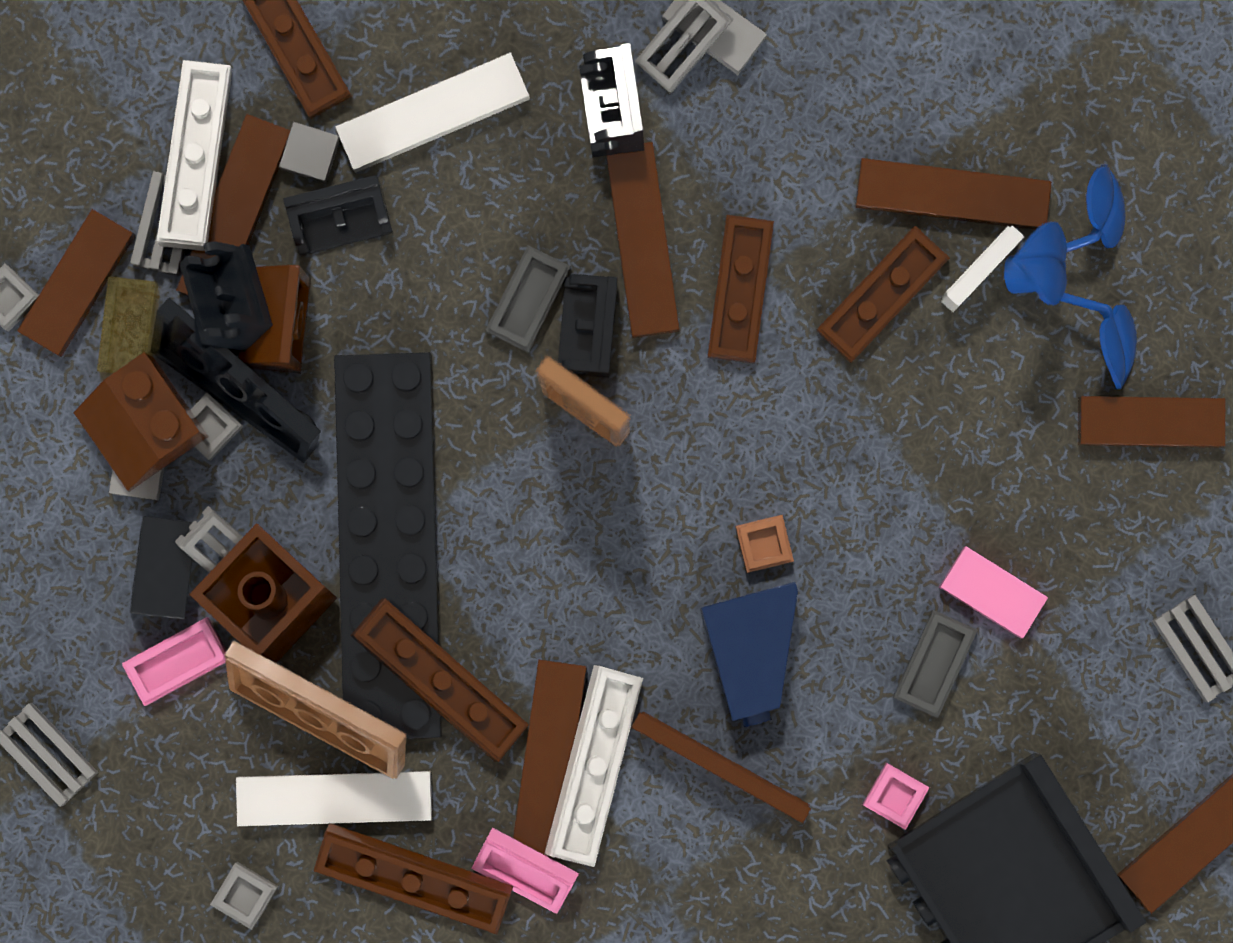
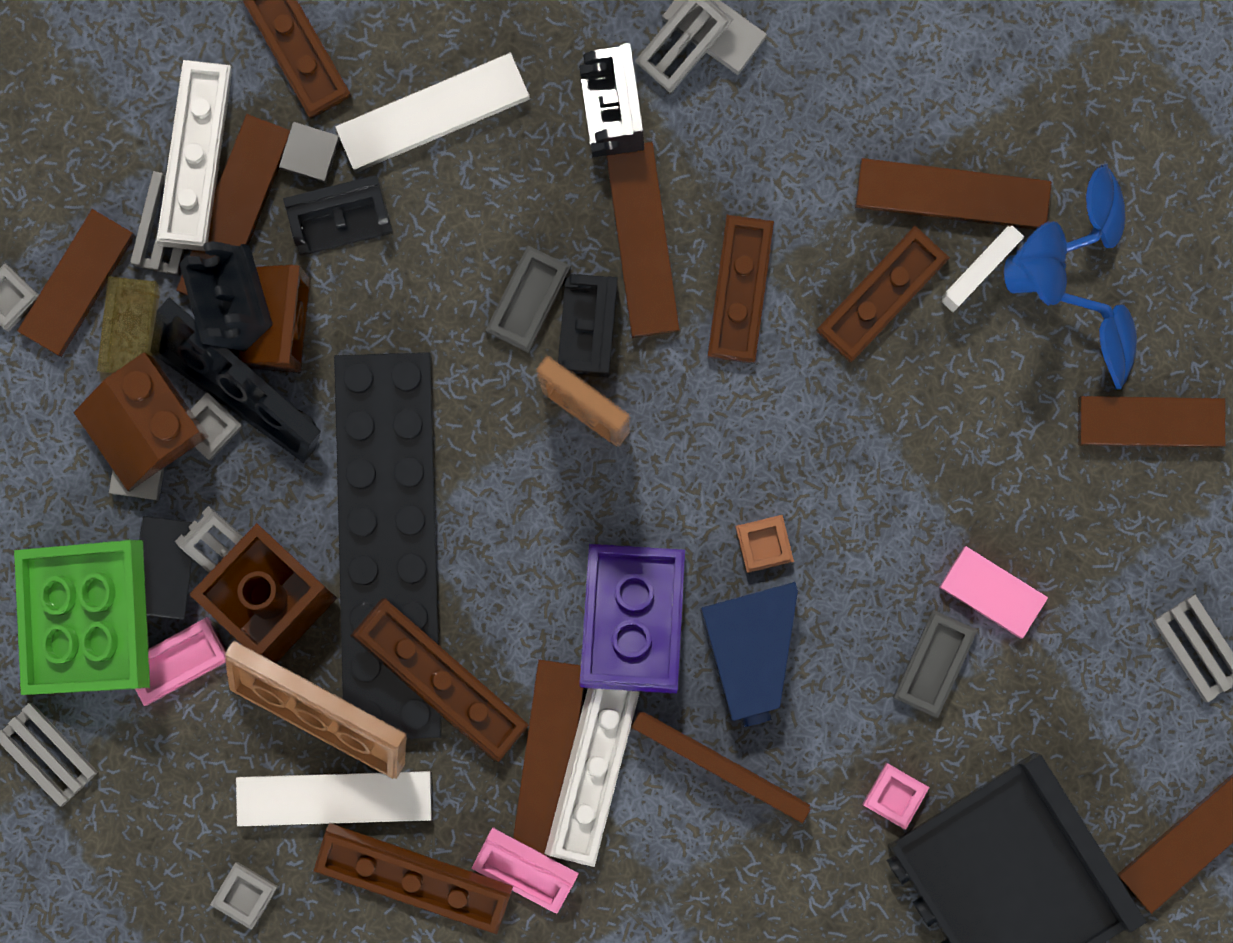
none -> bright green plate [14,540,150,695]
none -> dark purple tile [580,544,685,694]

